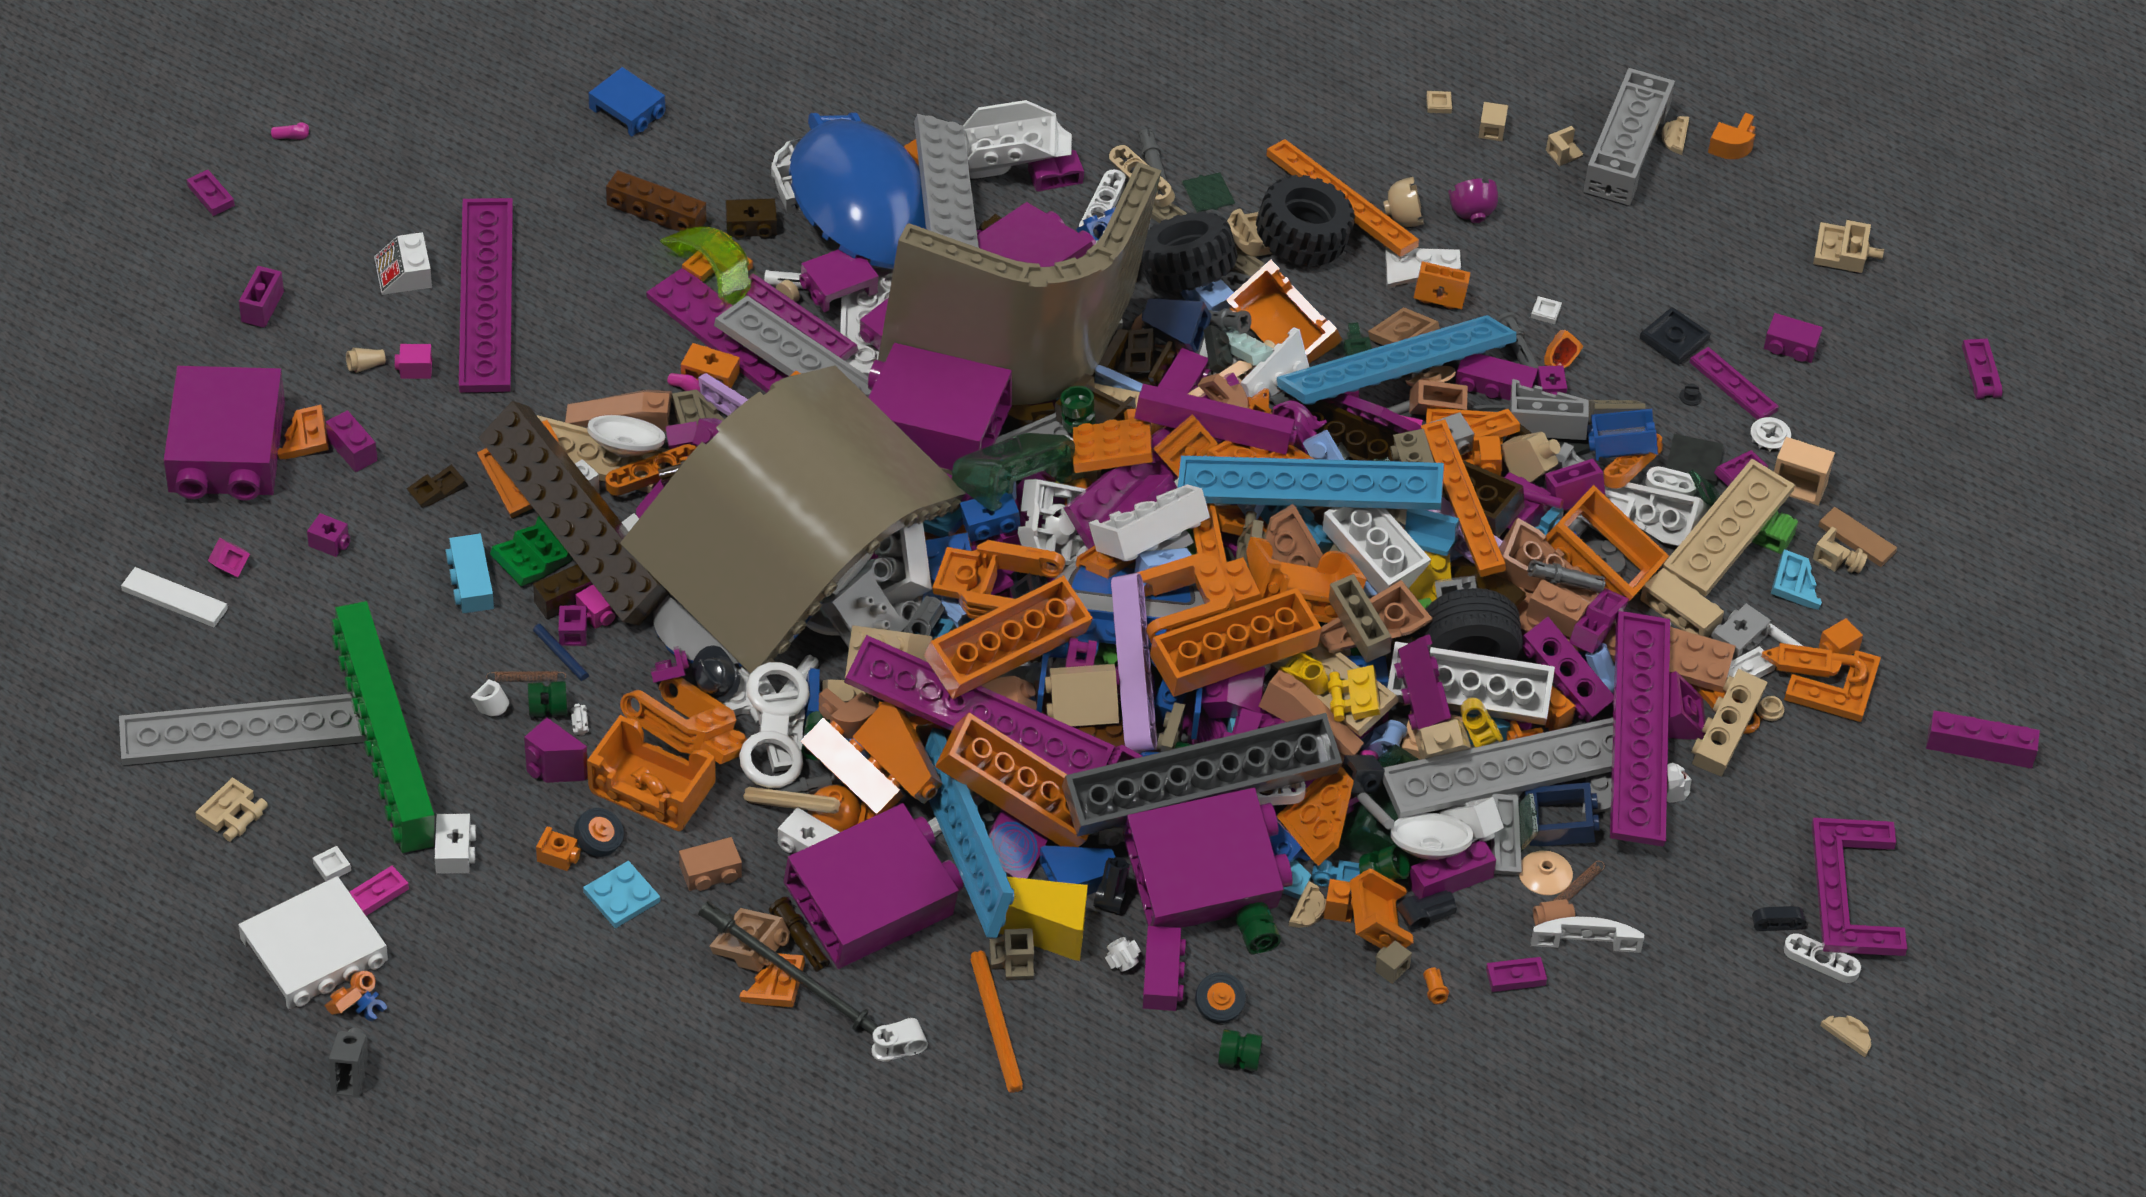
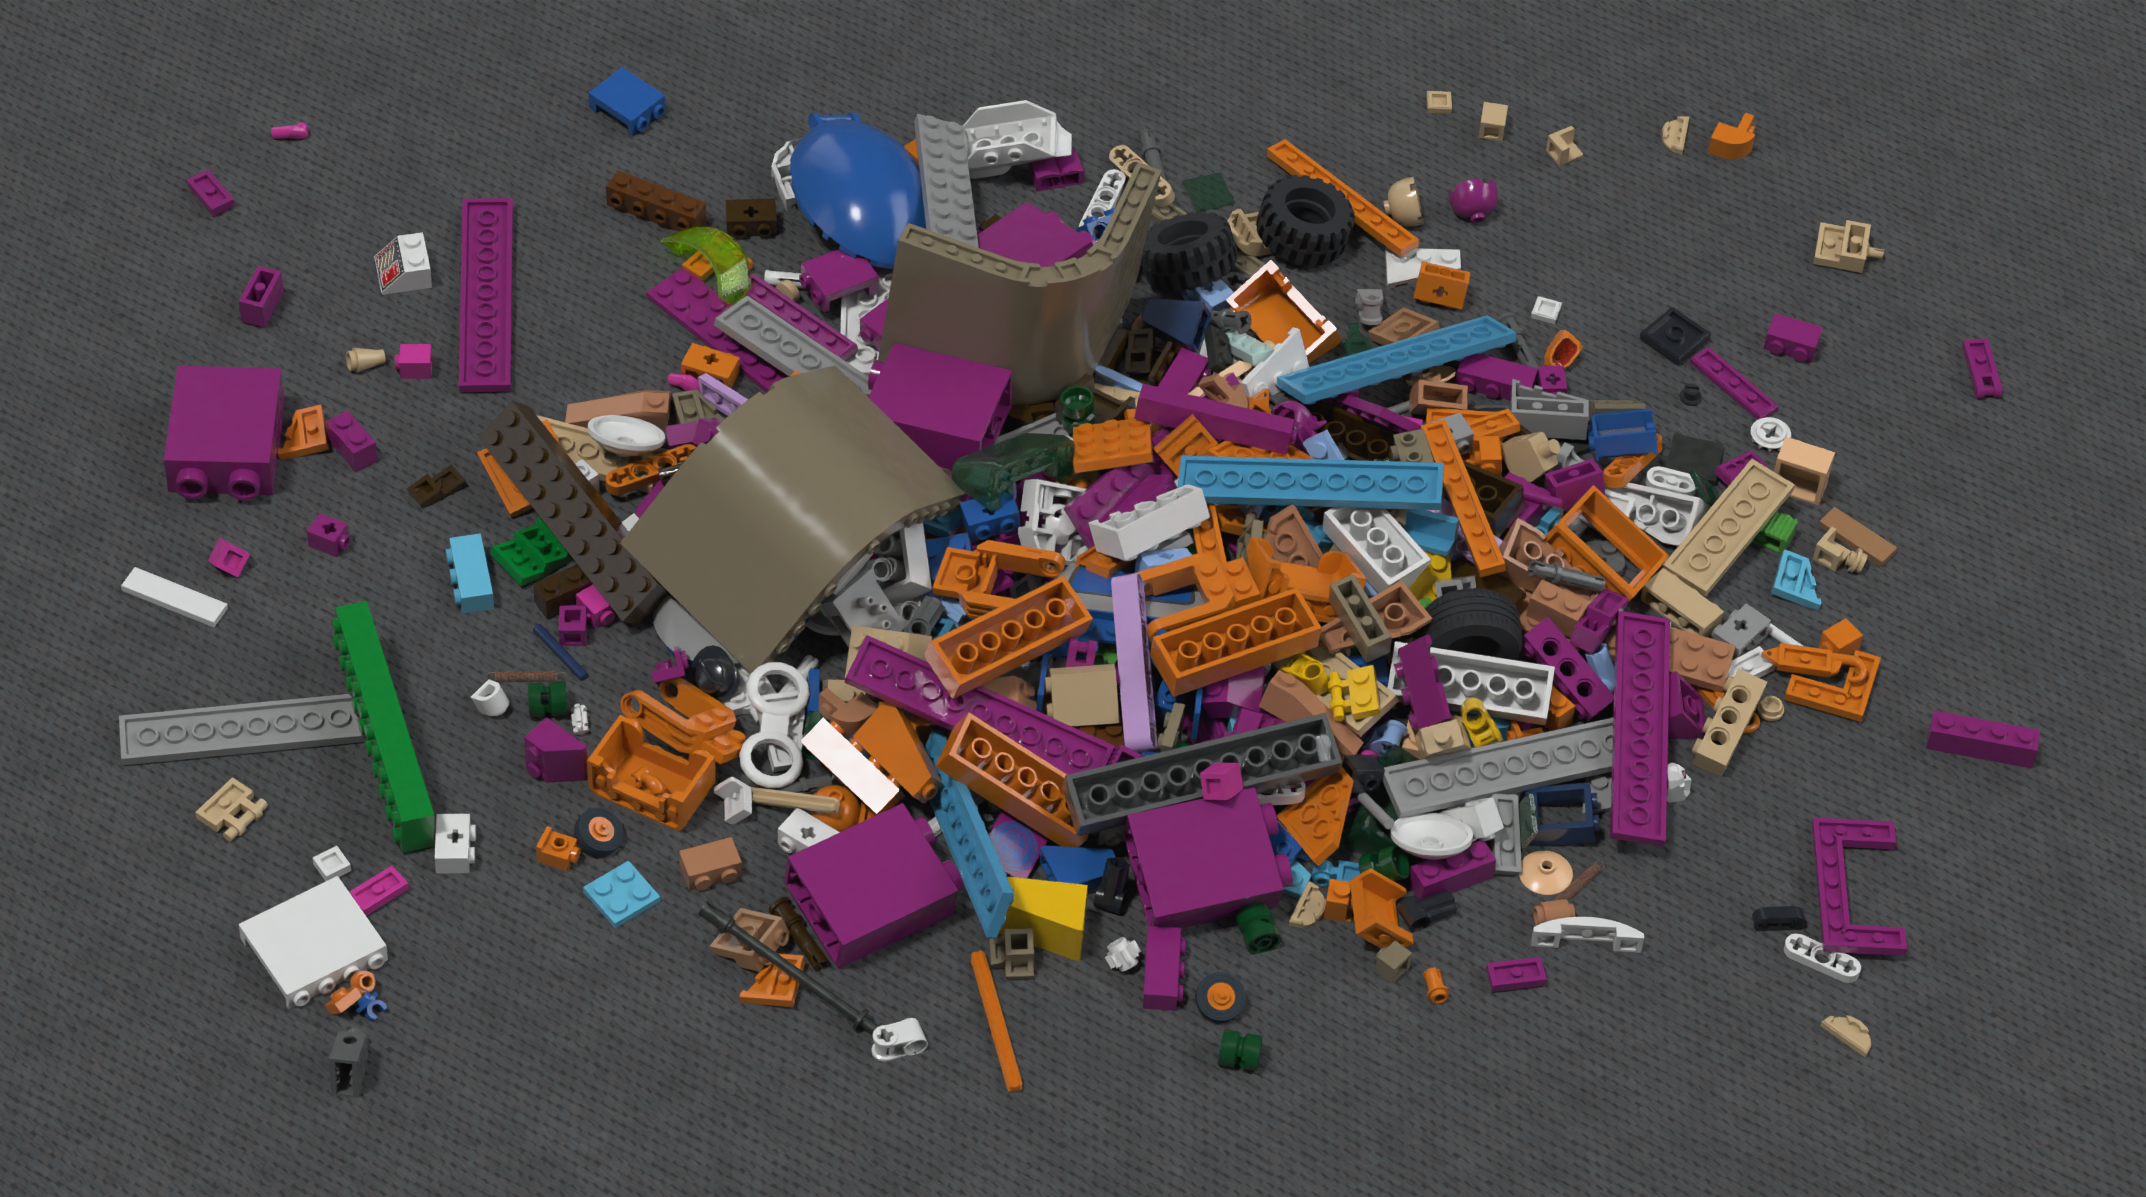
light grey plate [1583,68,1675,205] -> none
none -> white bracket [714,777,752,824]
none -> dark pink panel [1200,763,1243,800]
none -> light grey piece [1355,289,1383,325]

